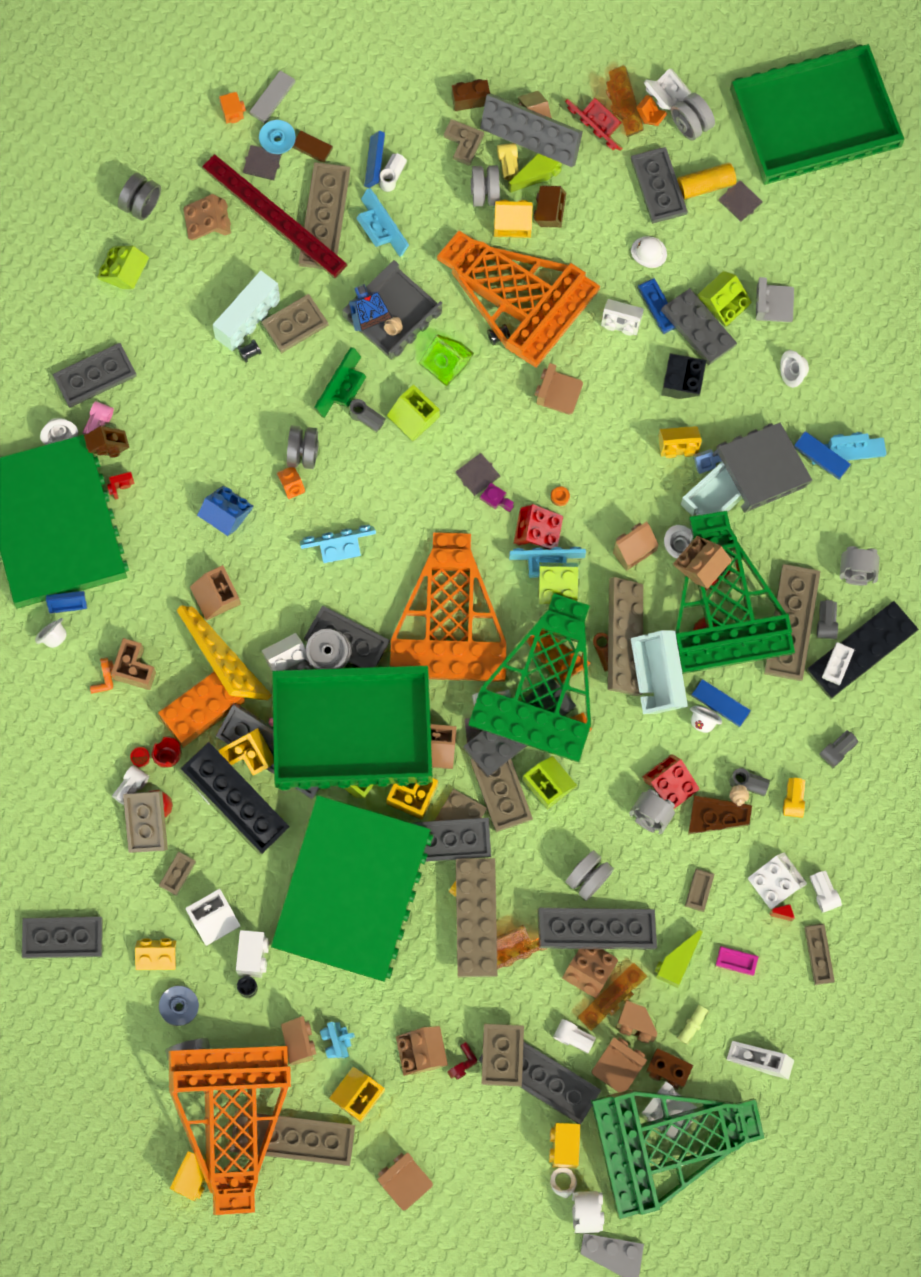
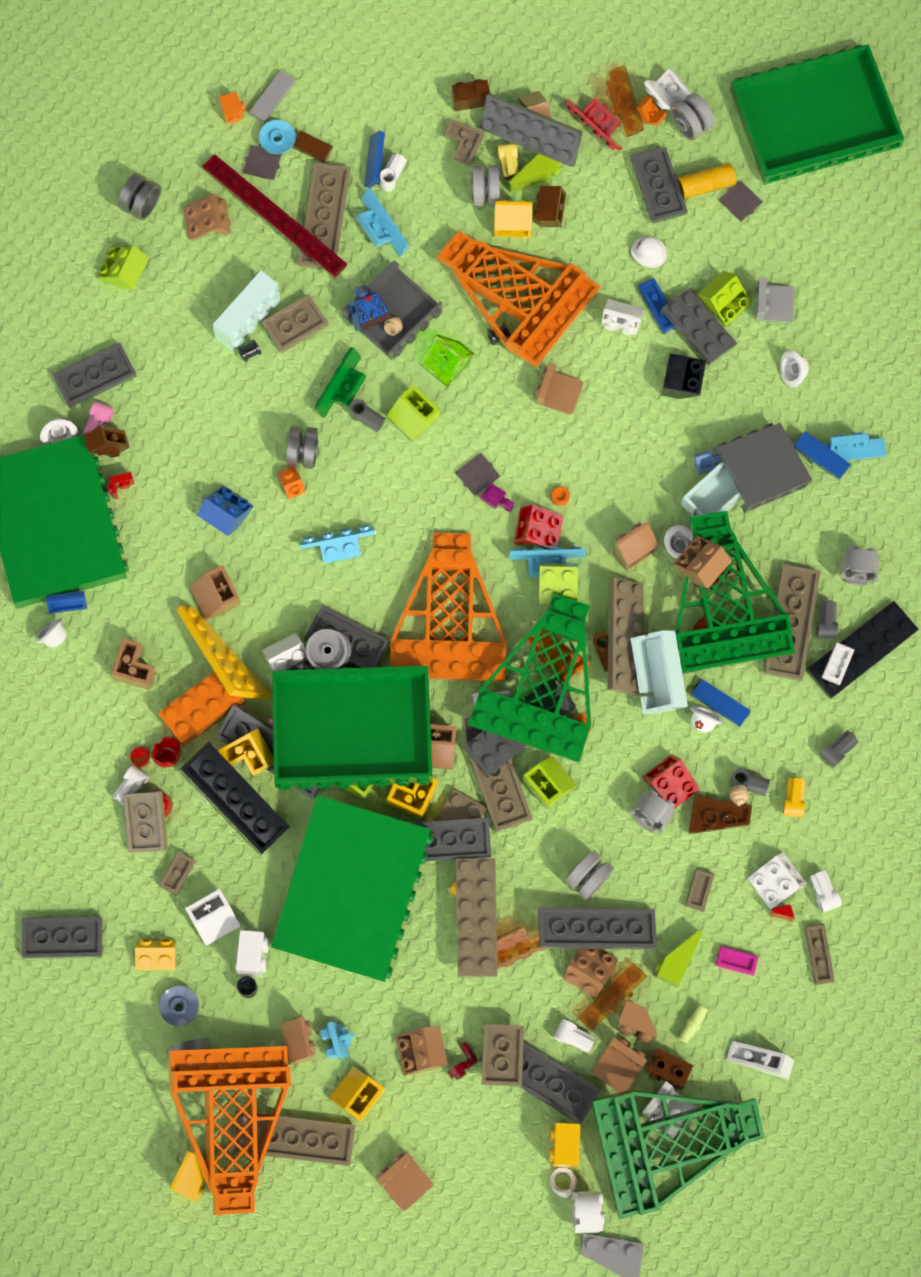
orange plate [90,657,113,694] -> none
yellow slope [658,426,702,458] -> none

